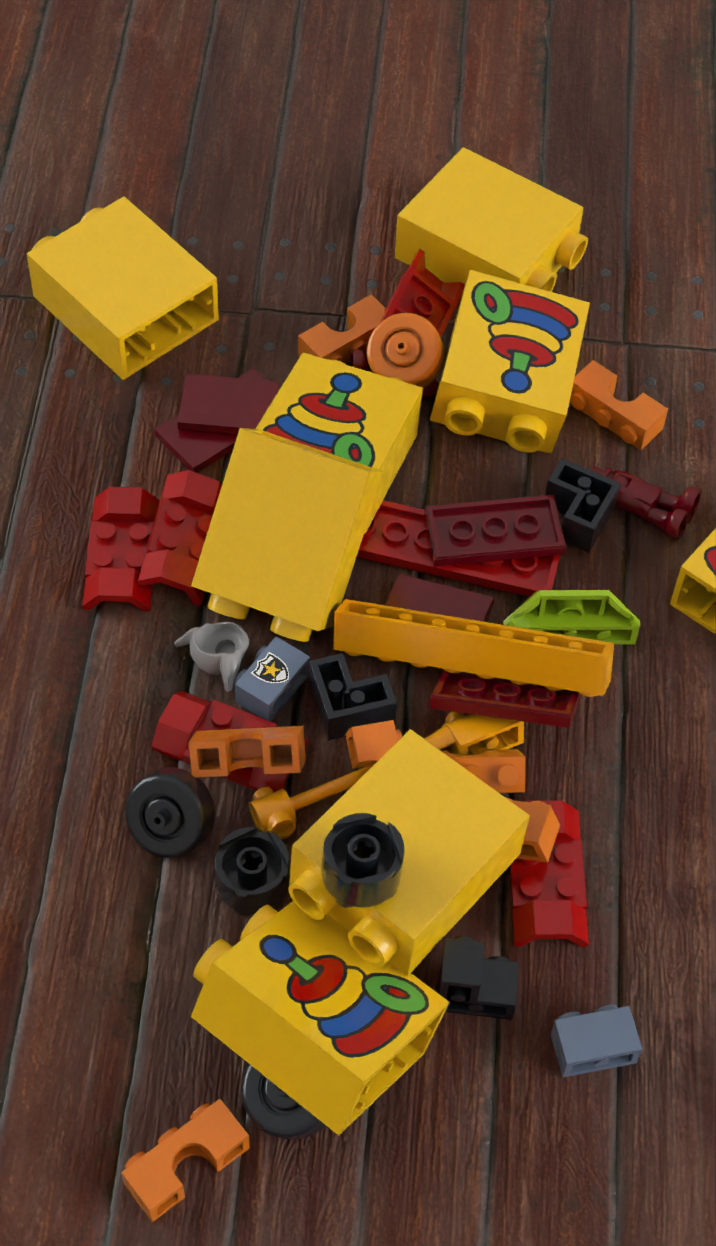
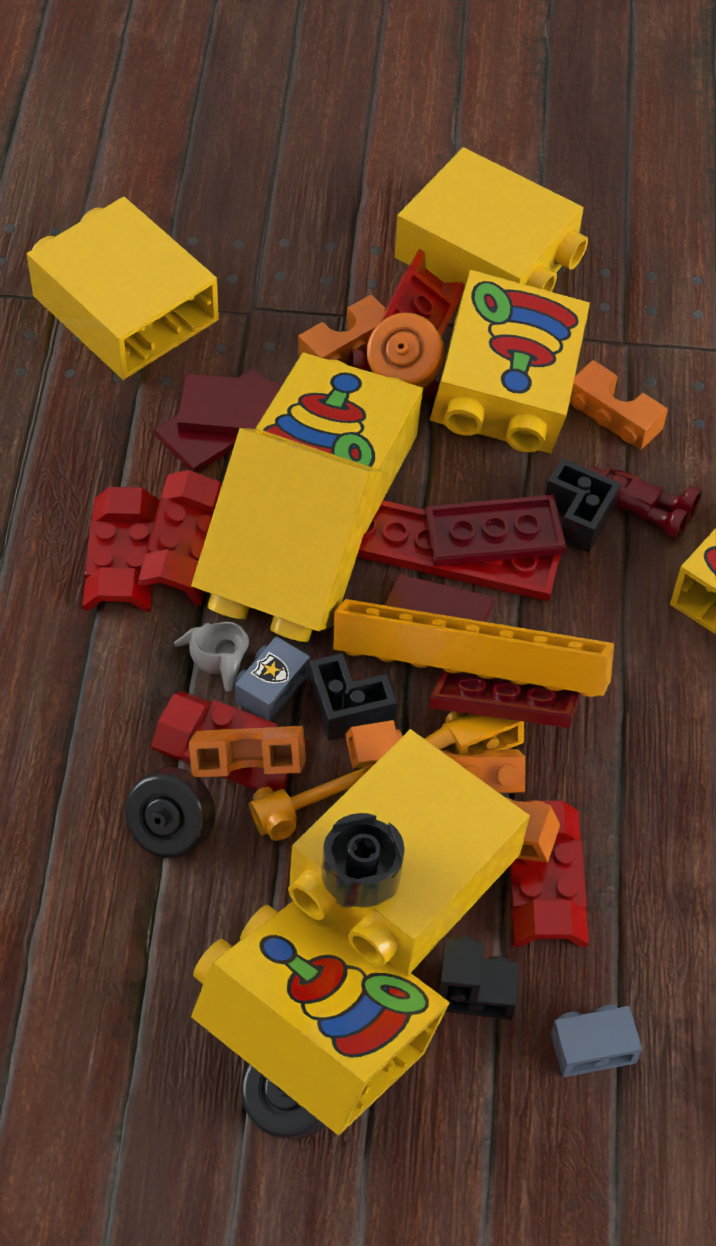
orange arch [121,1099,250,1222] -> none
black brick [214,827,289,916] -> none
lime wedge [503,590,640,645] -> none

